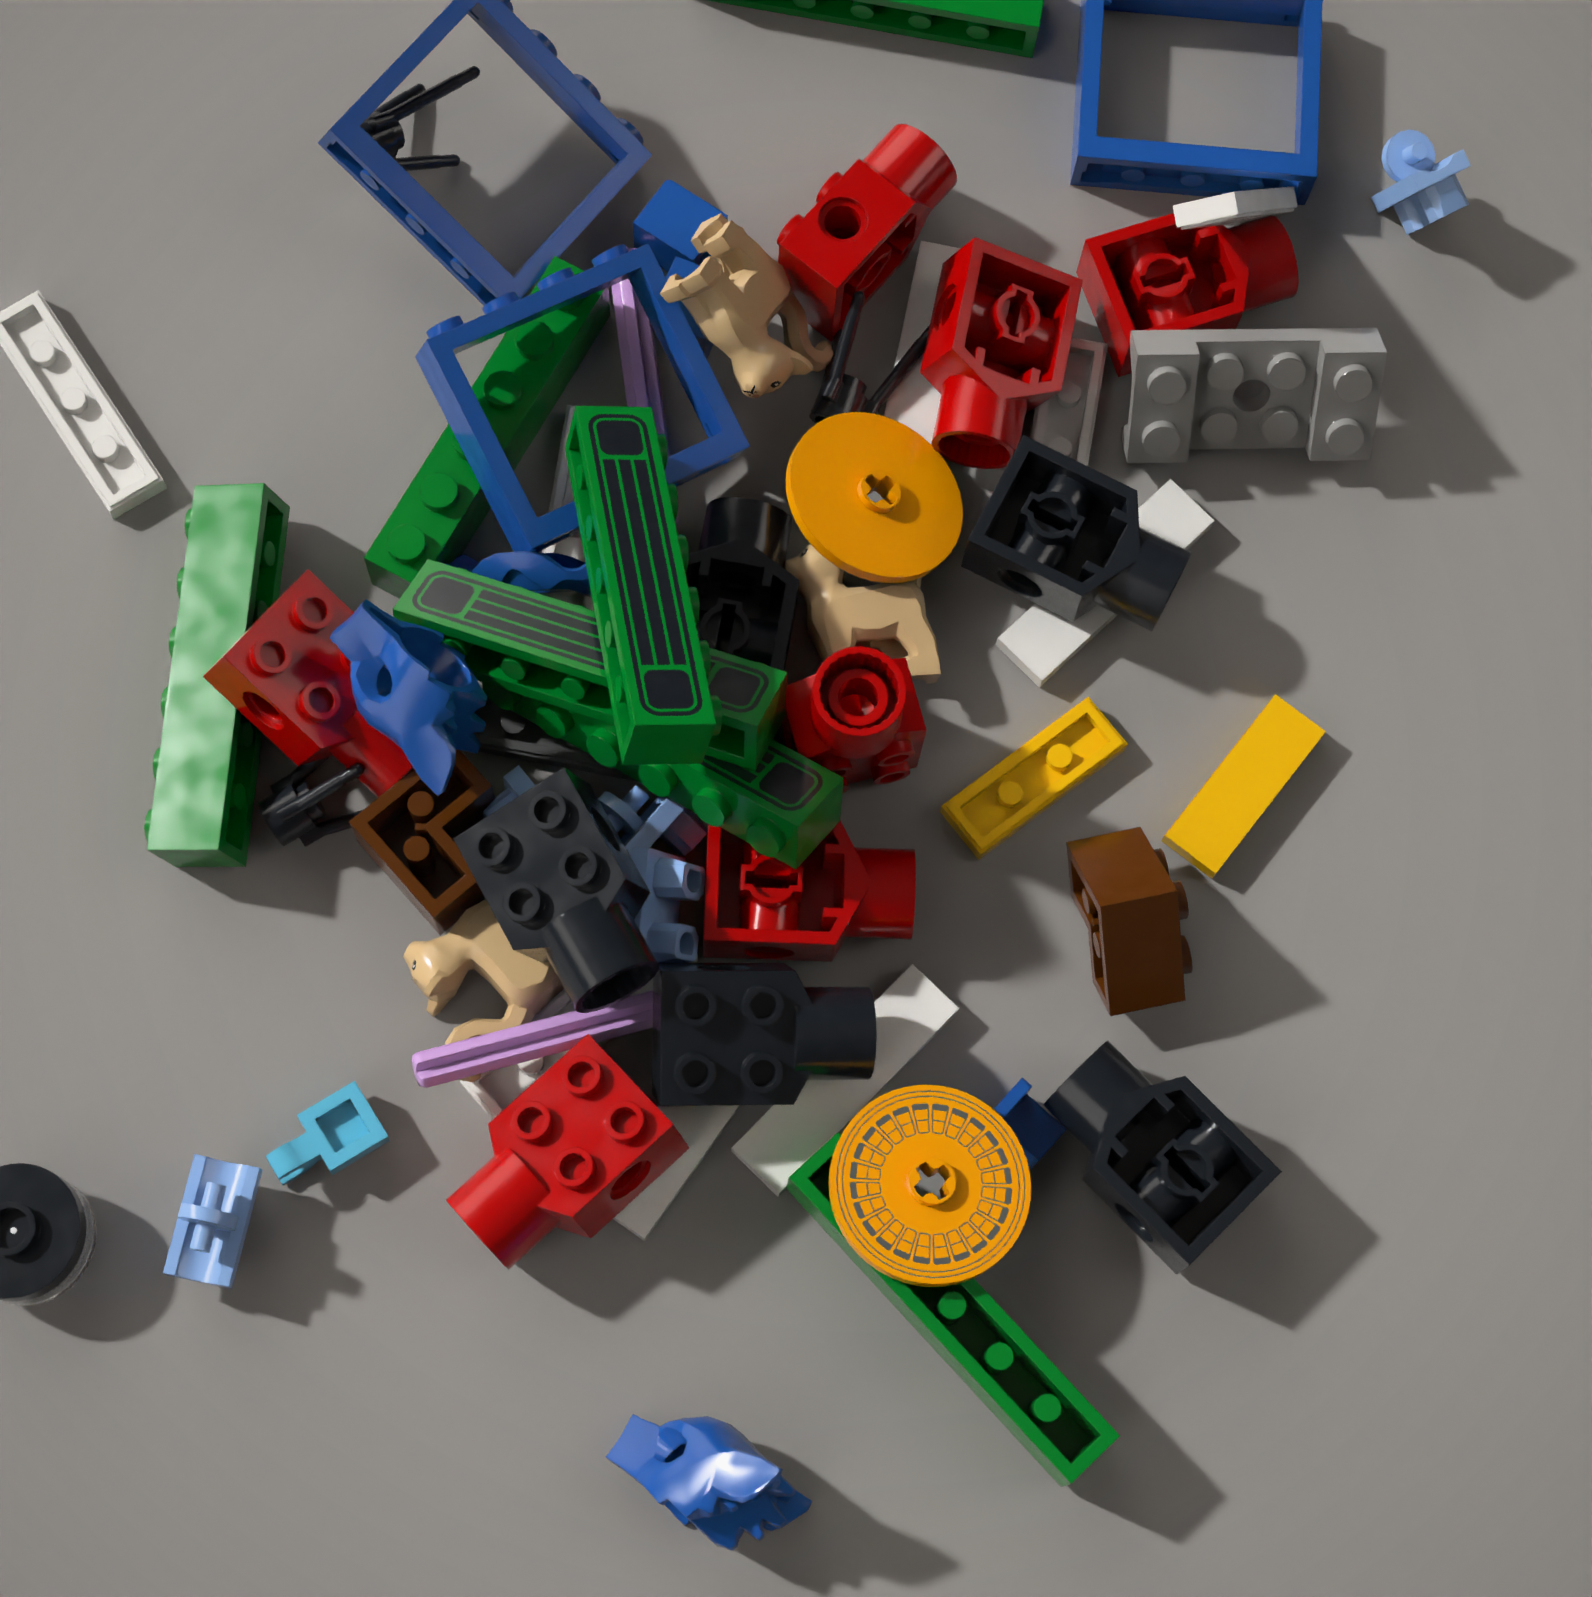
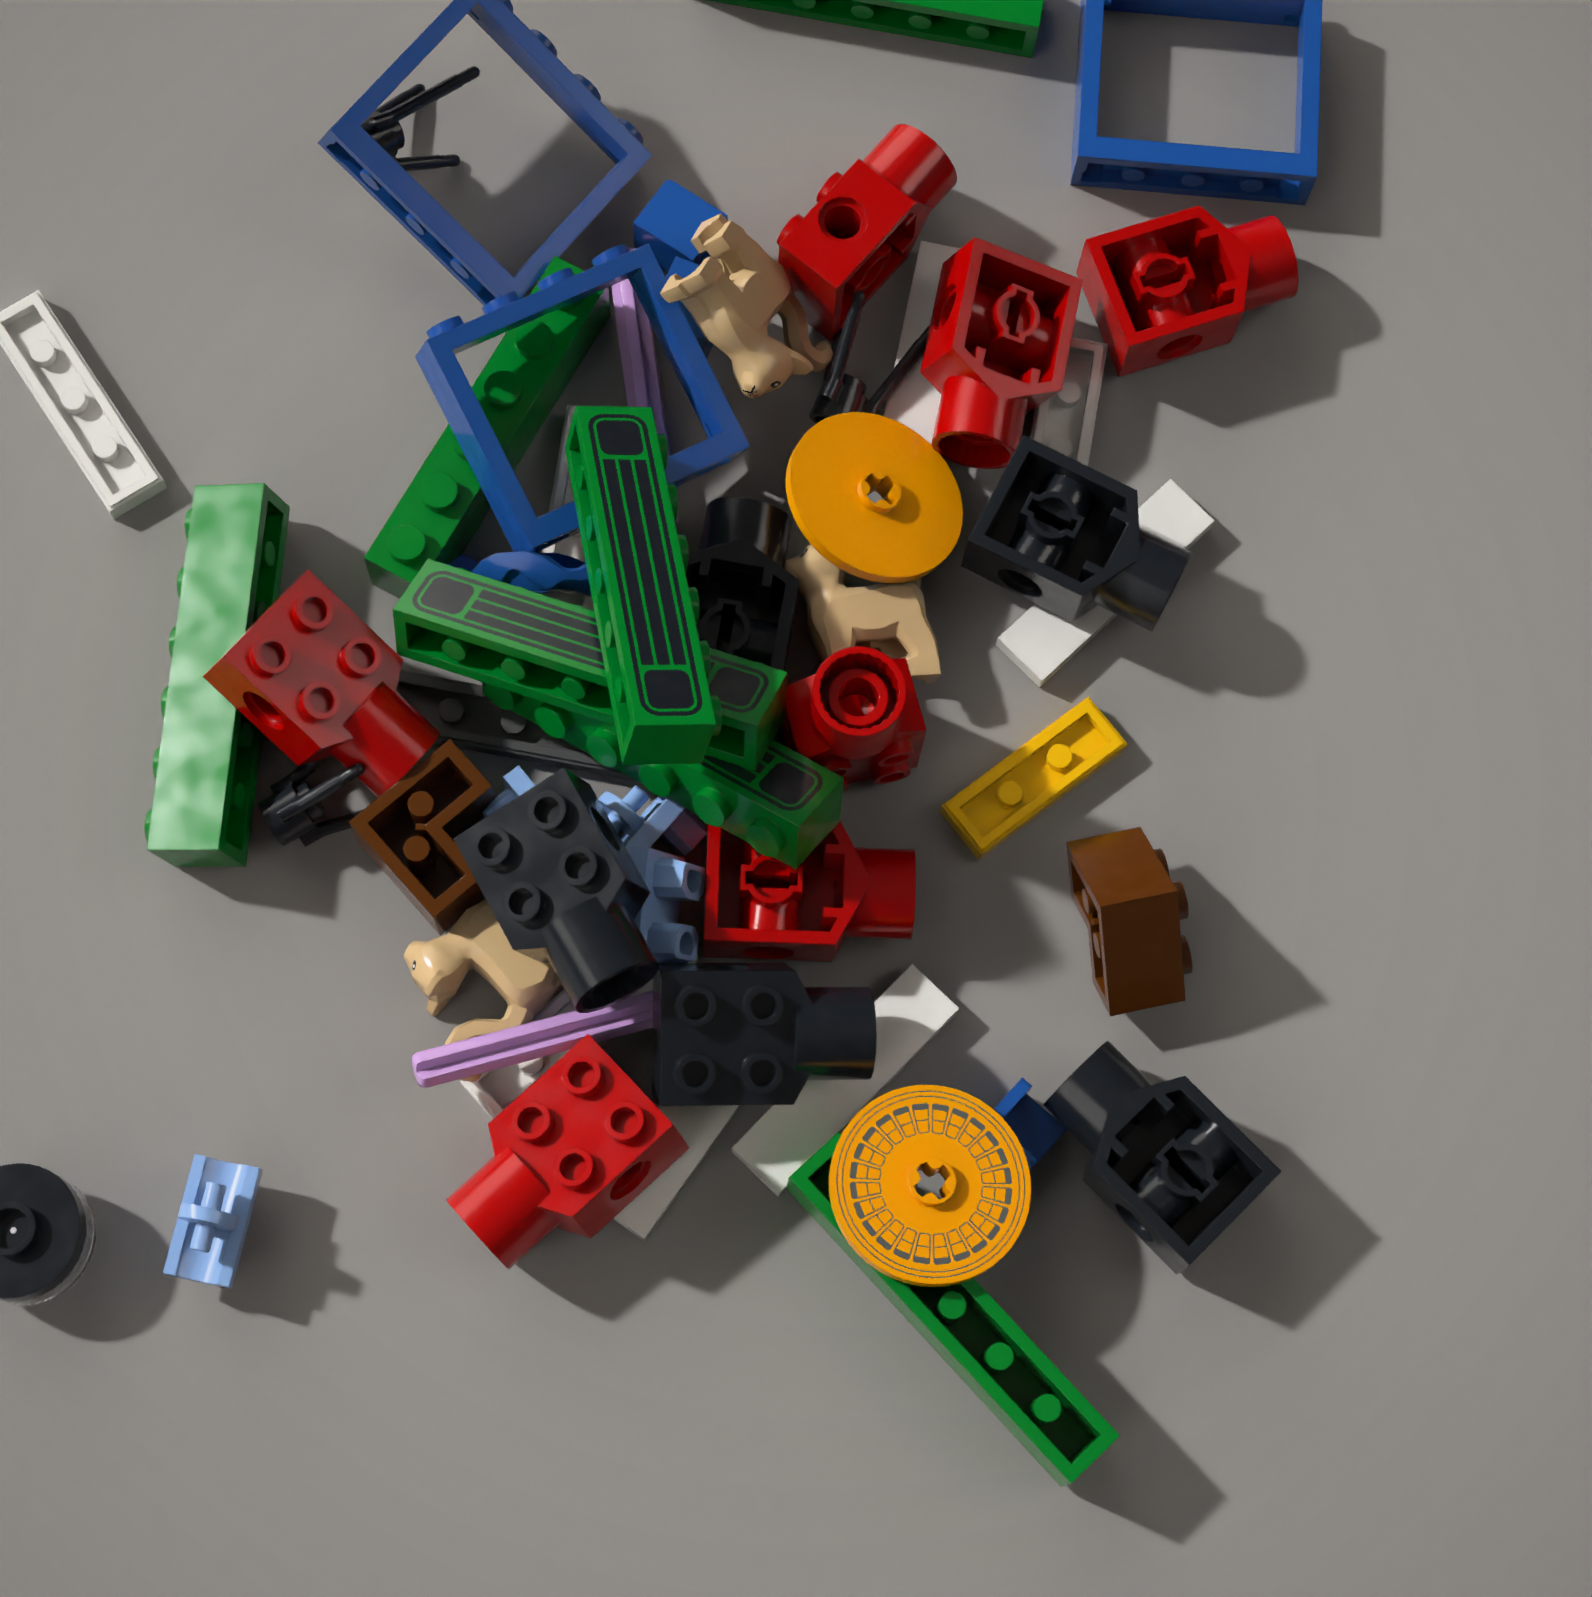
medium azure plate [266,1081,390,1186] -> none
blue piece [330,599,487,796] -> none
blue piece [606,1414,812,1551] -> none
light grey piece [1120,328,1387,463] -> none
yellow tile [1161,694,1326,879] -> none
white tile [1173,186,1297,230] -> none
light blue hips [1371,130,1471,235] -> none

